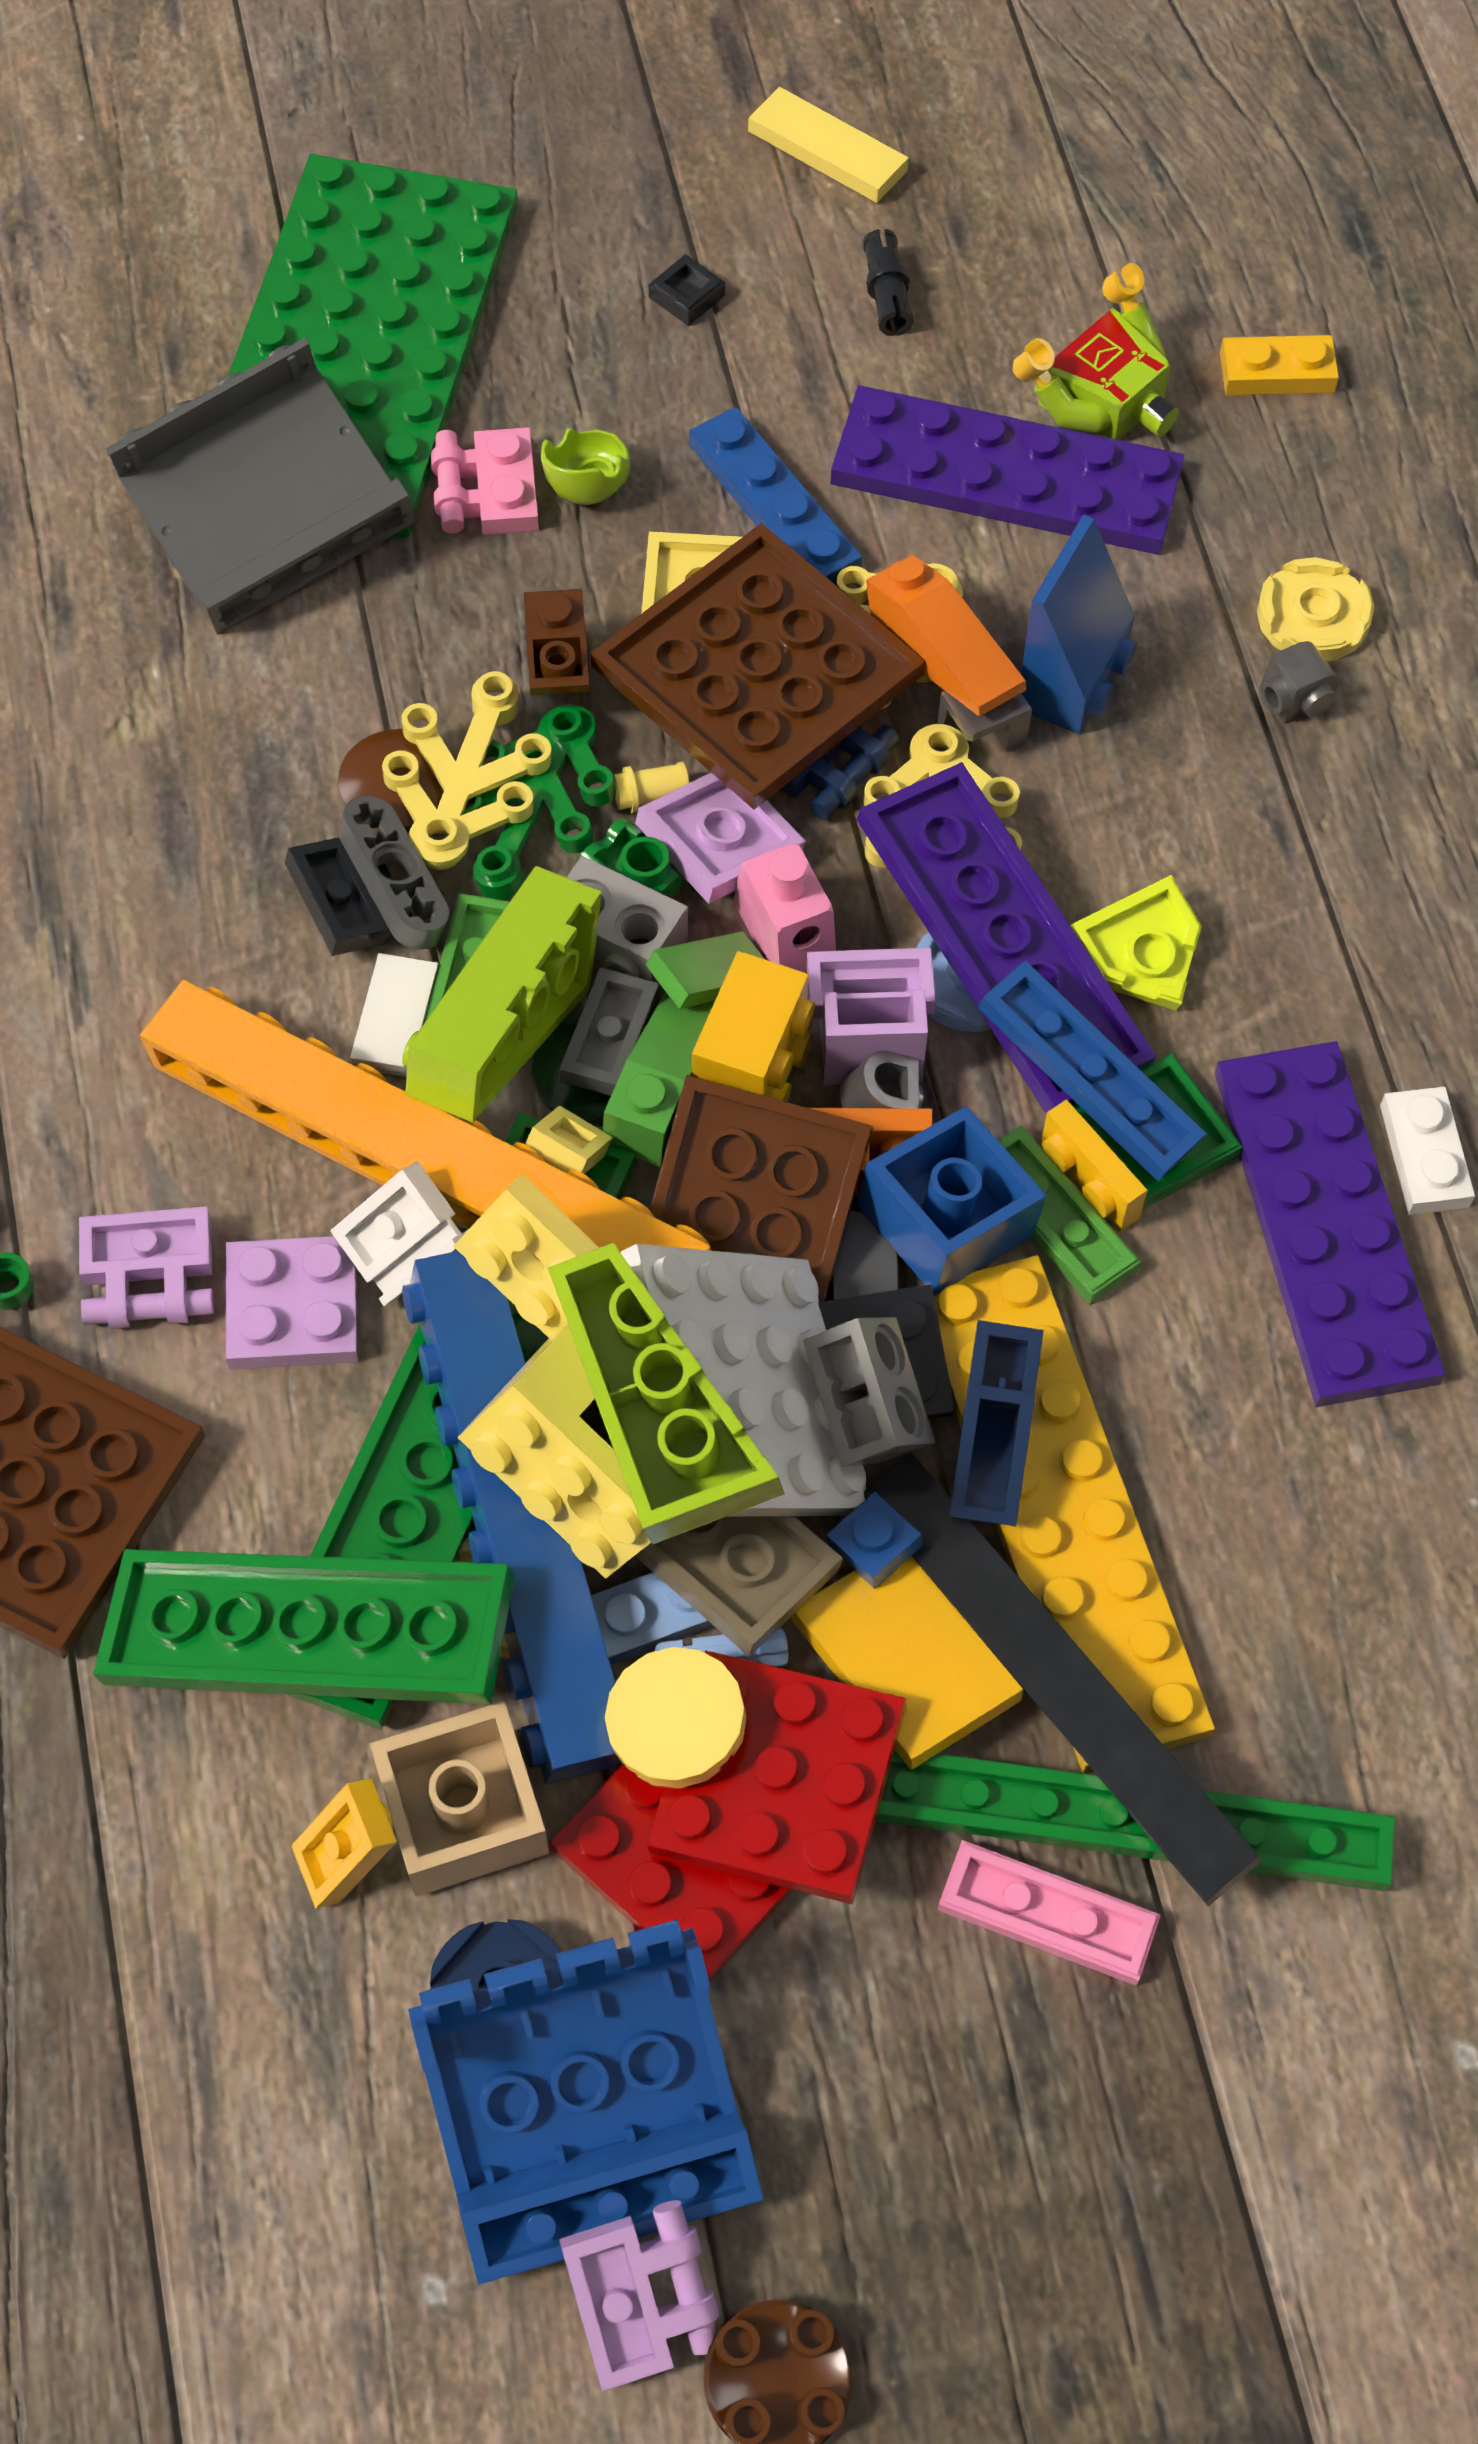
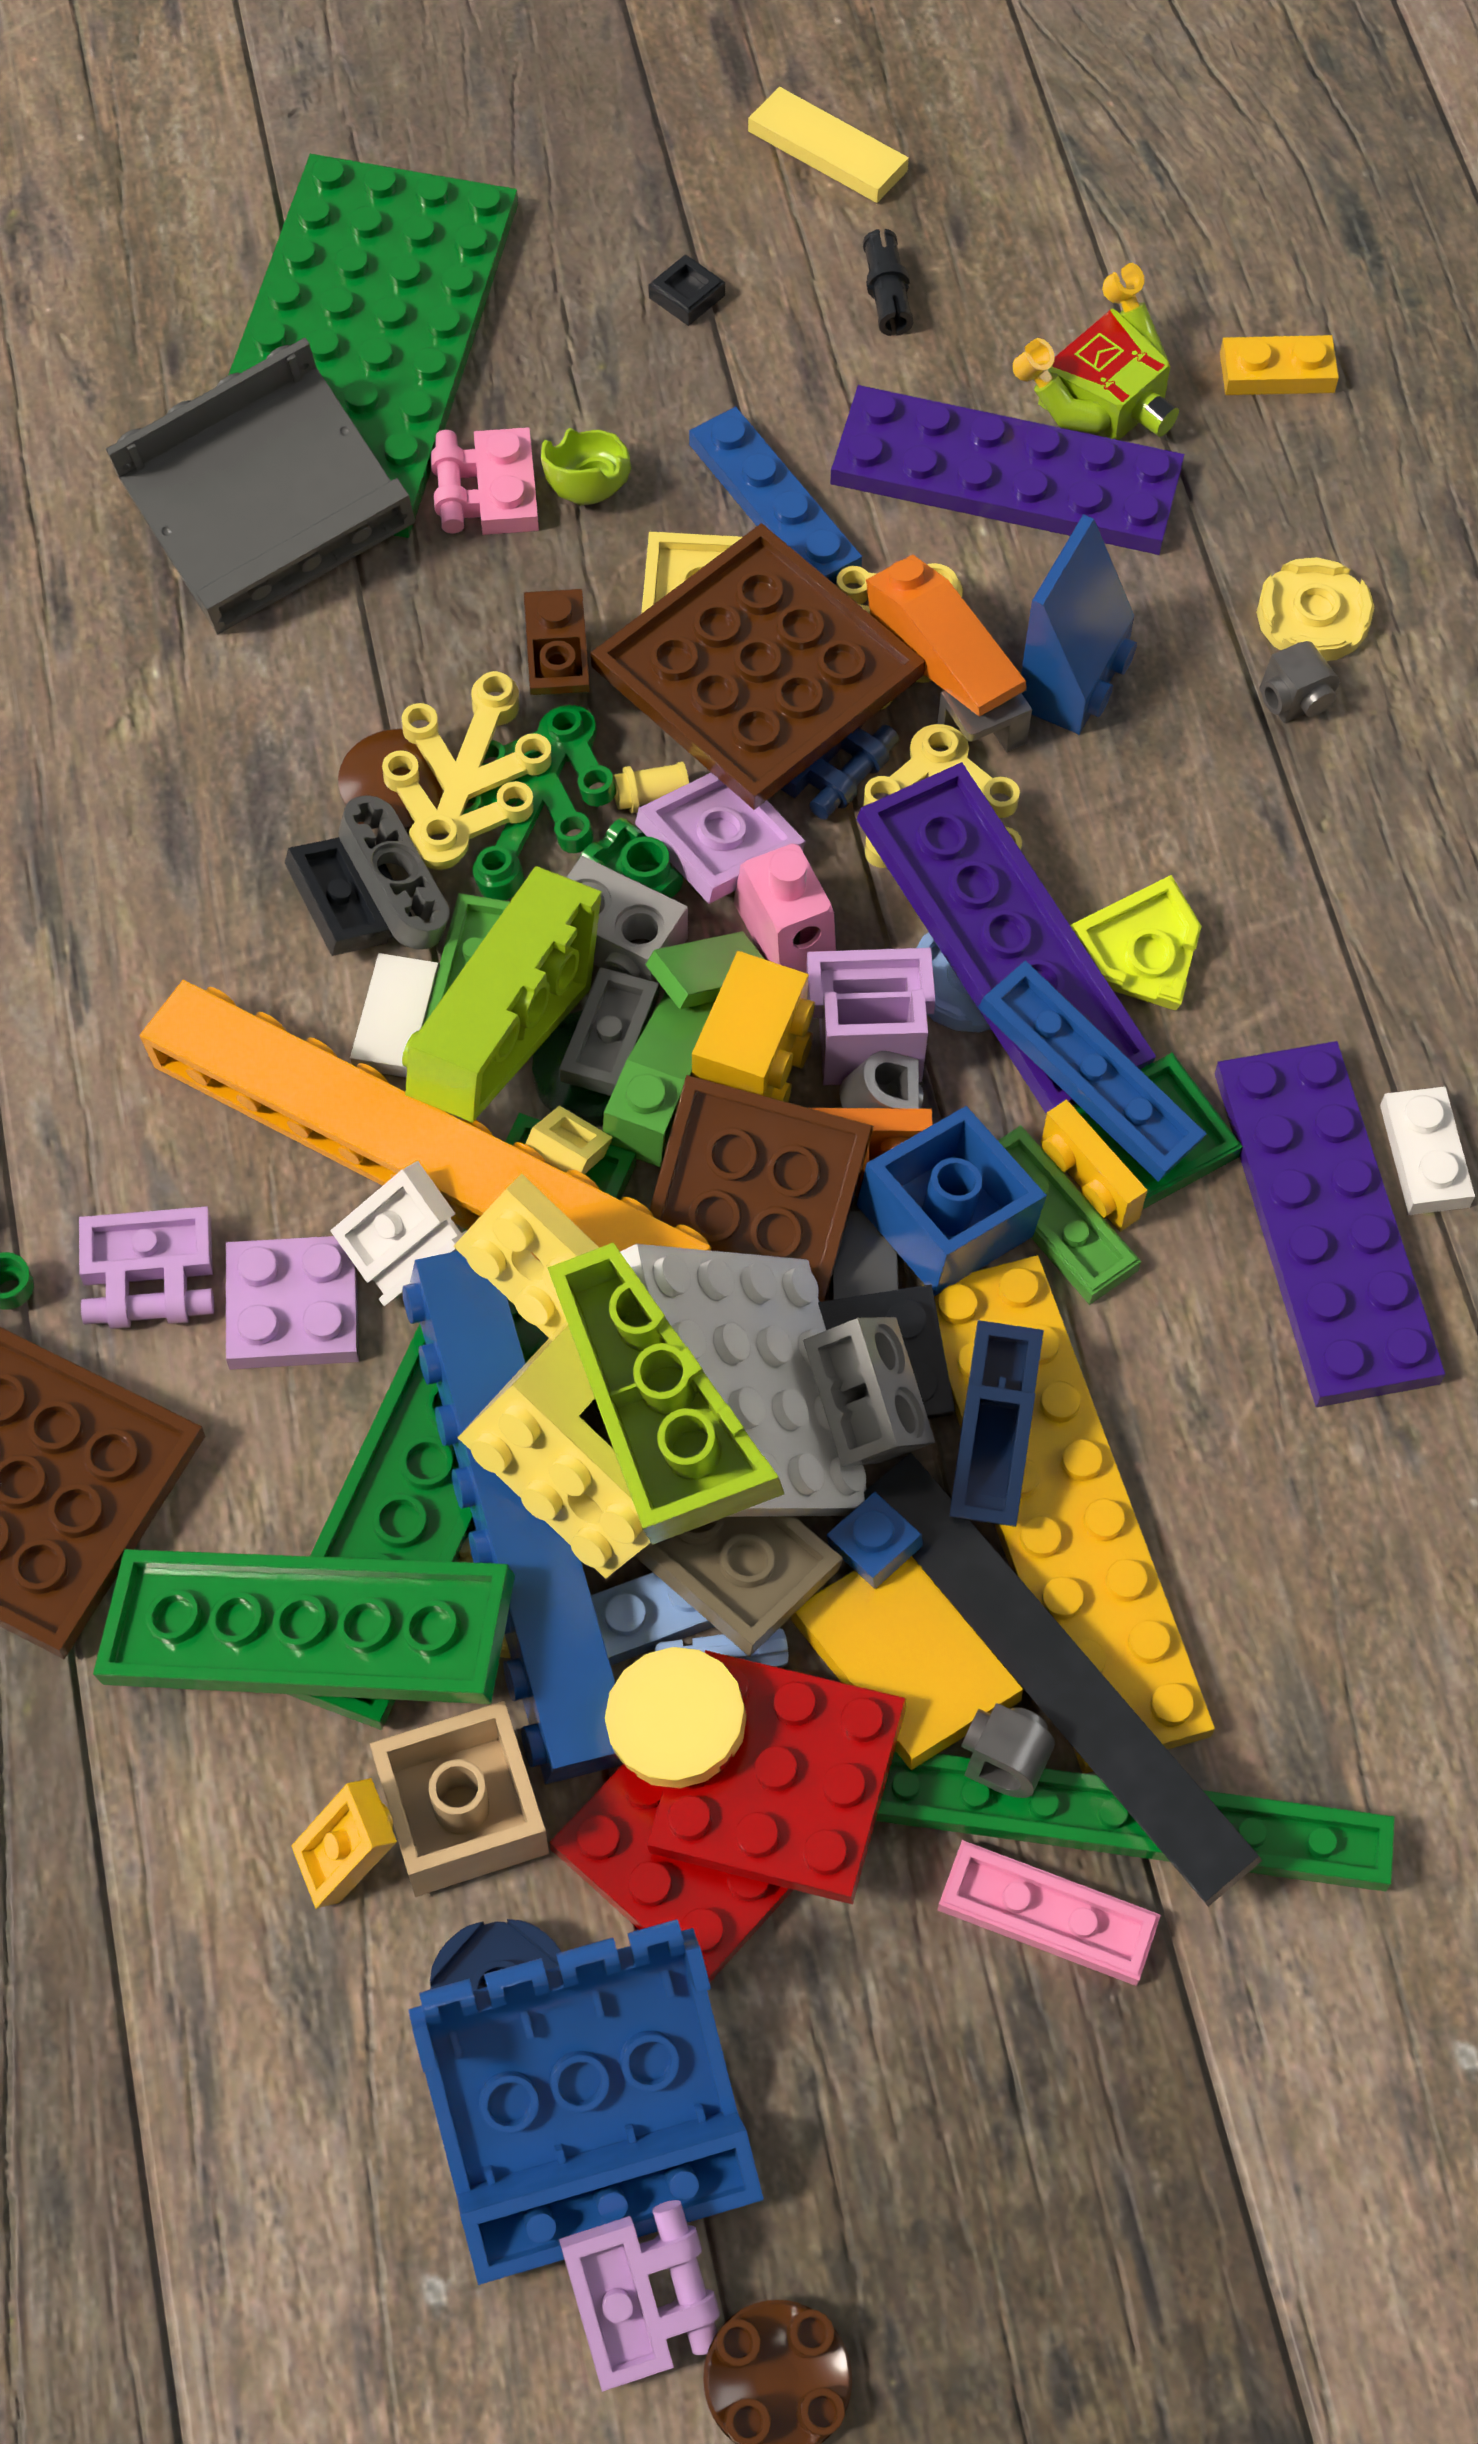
none -> flat silver plate [961,1703,1055,1798]

